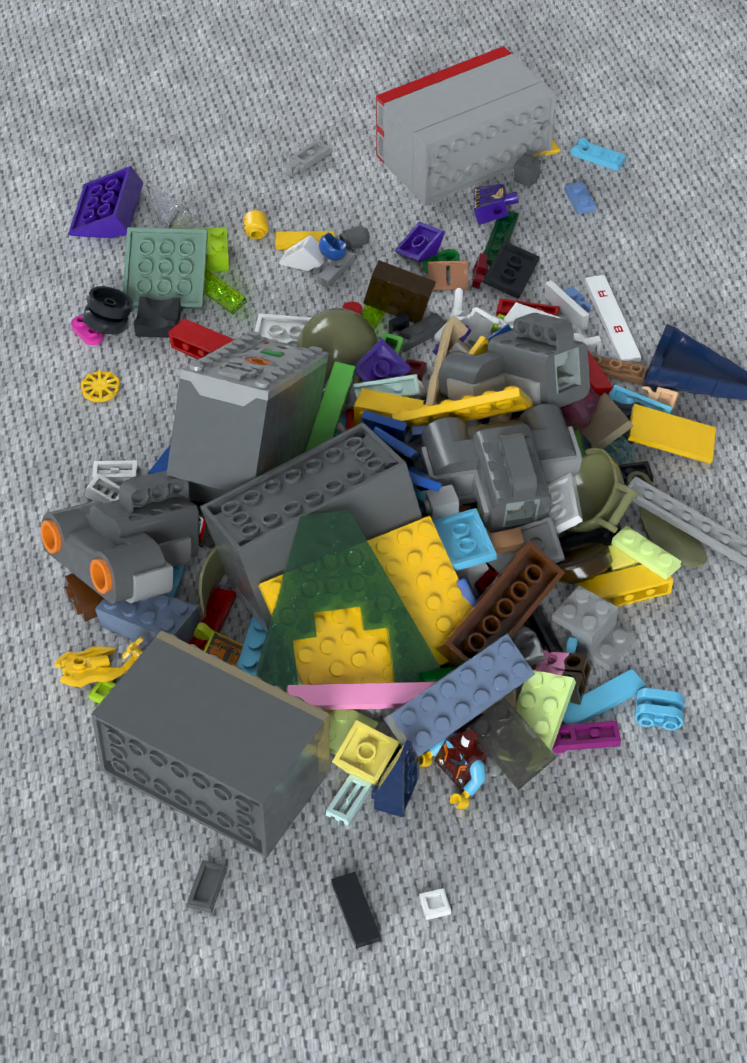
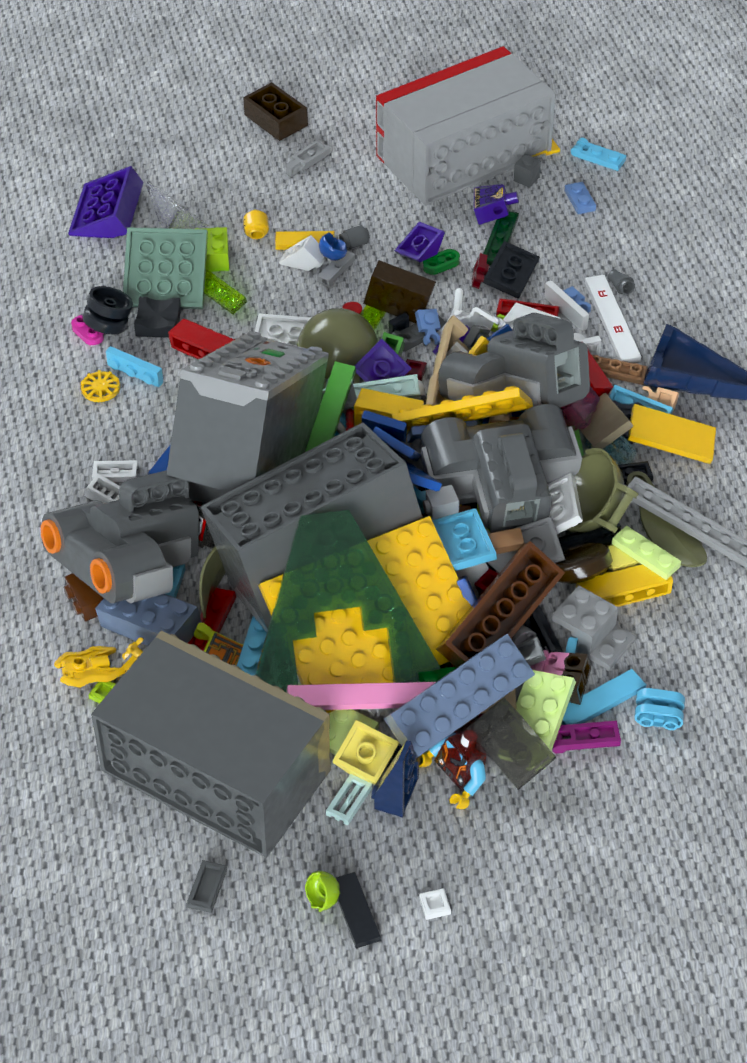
nougat piece [428,261,469,290] -> none
none -> medium azure plate [106,346,163,387]
none -> dark brown brick [243,82,308,141]
none -> lime hair [305,871,340,912]
none -> medium blue plate [415,309,441,346]
none -> dark grey plate [463,325,491,347]
none -> dark grey cone [608,269,635,295]

